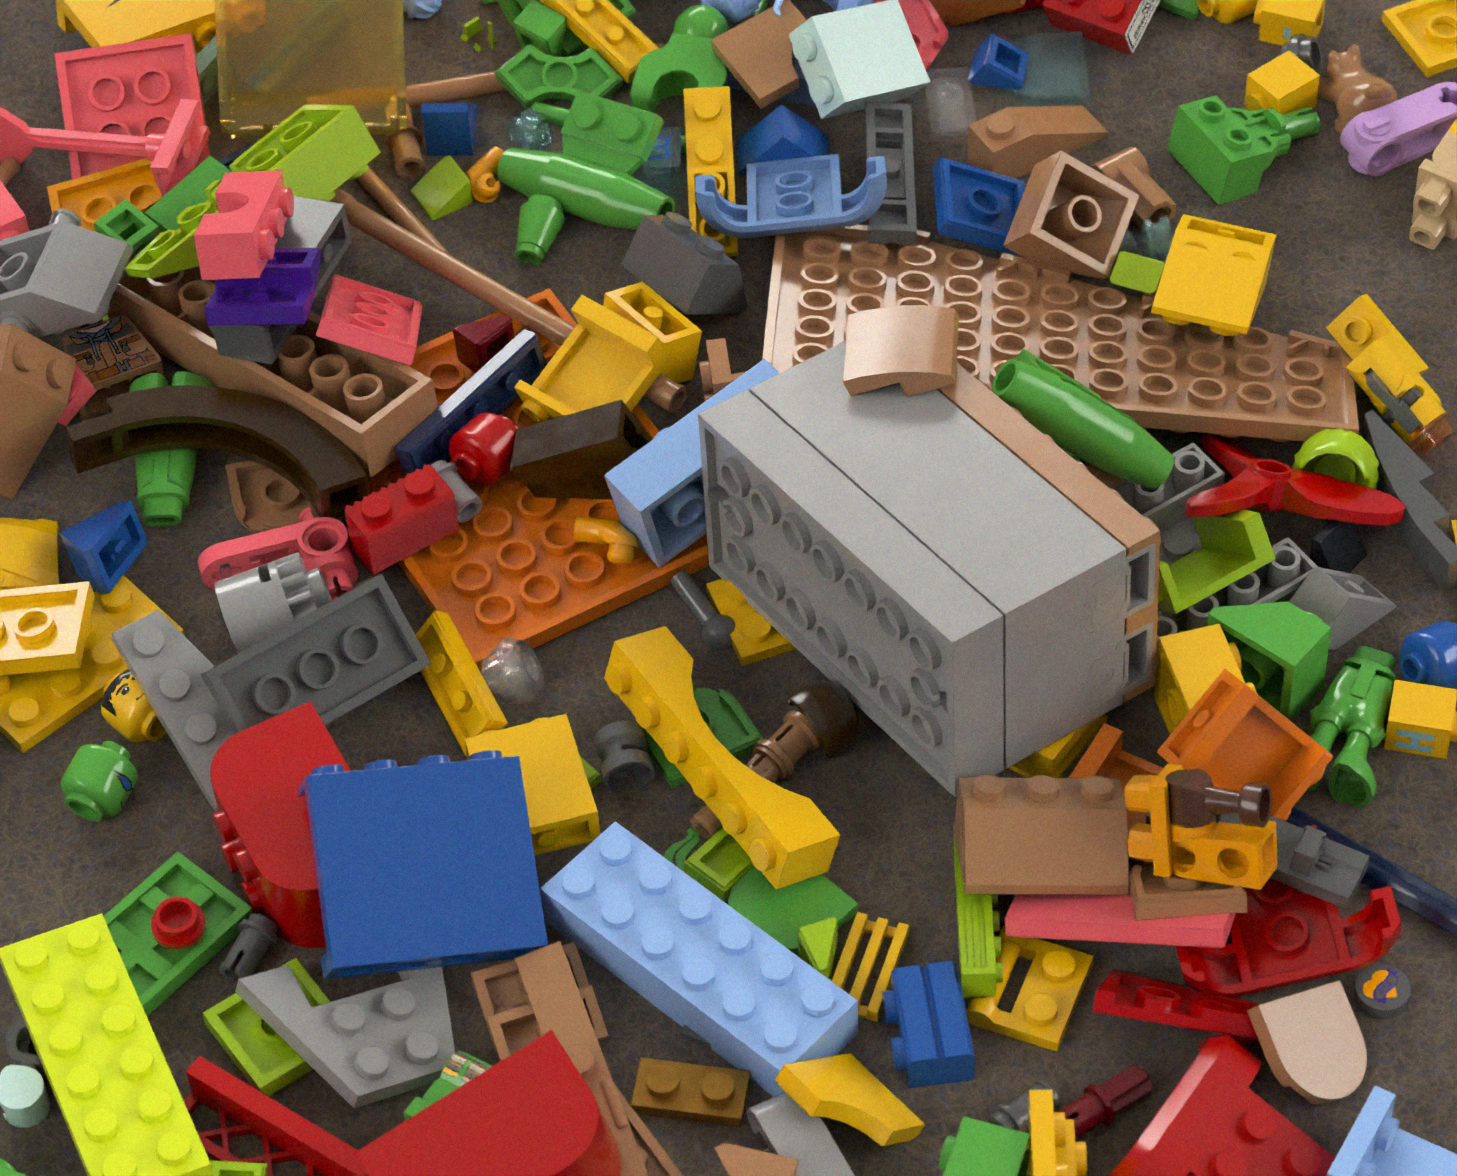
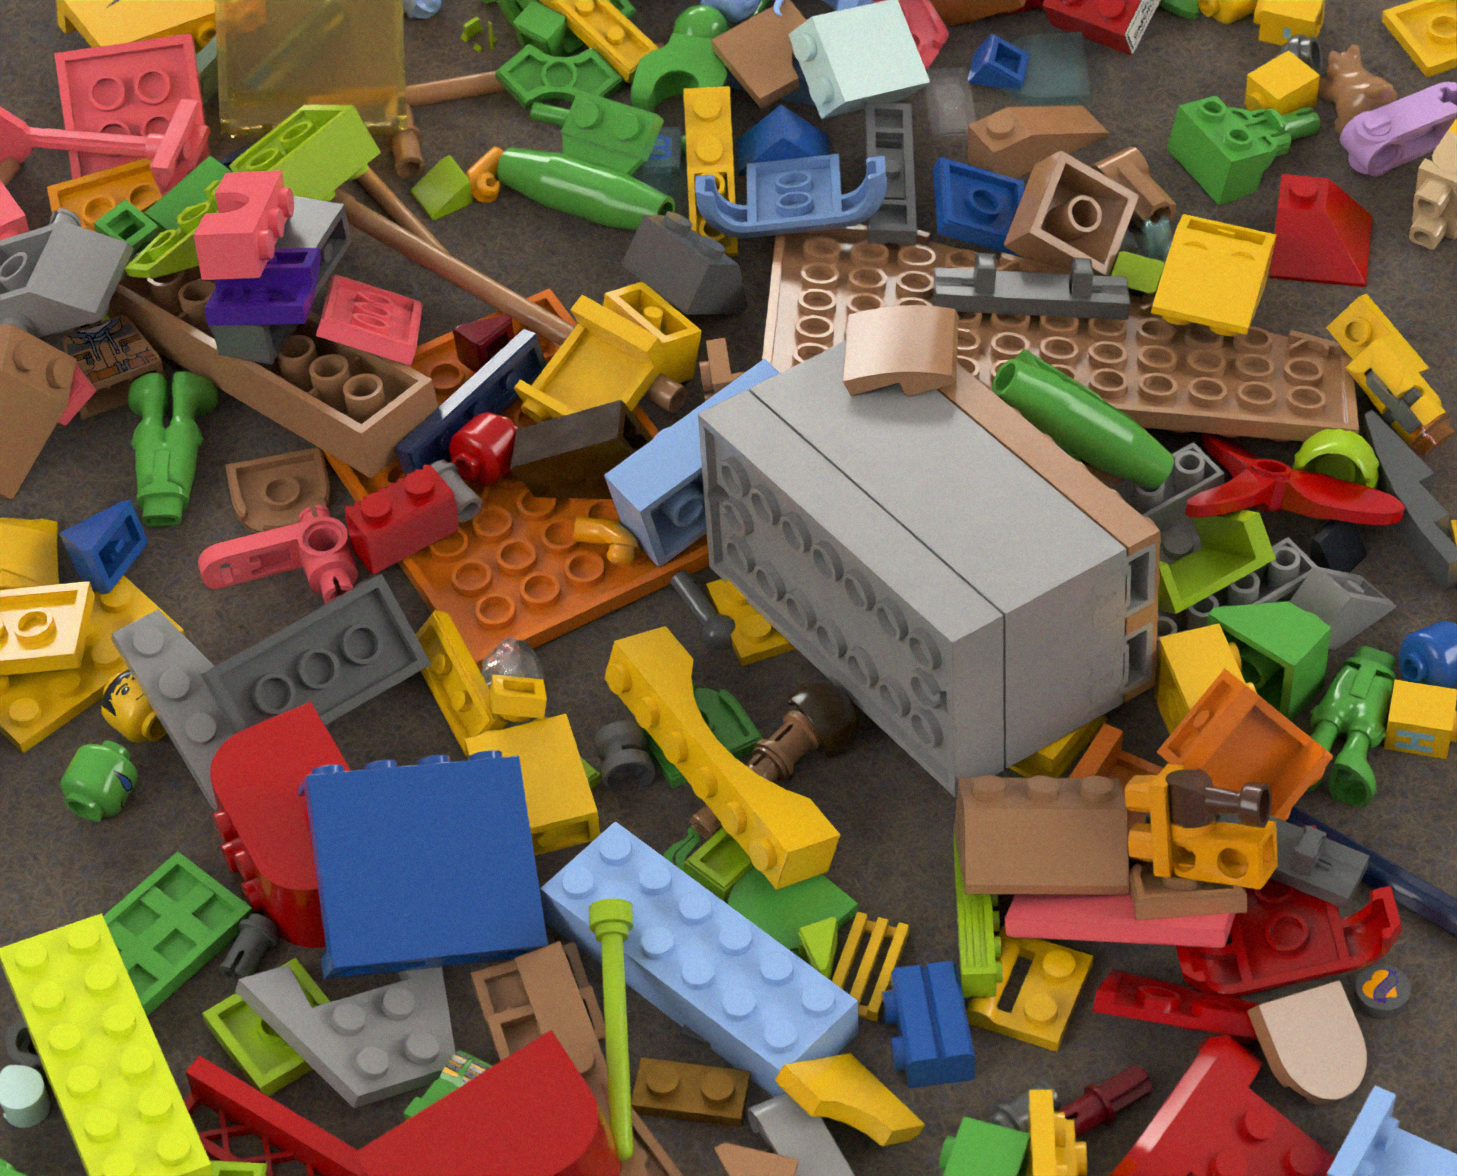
dark brown arch [66,385,368,518] -> none
red plate [151,896,206,949] -> none
light grey gear [214,552,332,653] -> none
blue slope [421,103,478,156] -> none
clear light blue bush [508,108,552,151] -> none
bright green cone [515,194,565,265] -> none
none -> yellow plate [490,674,547,722]
none -> lime piece [589,898,634,1161]
none -> dark grey hinge [933,253,1130,320]
none -> red slope [1270,174,1373,287]

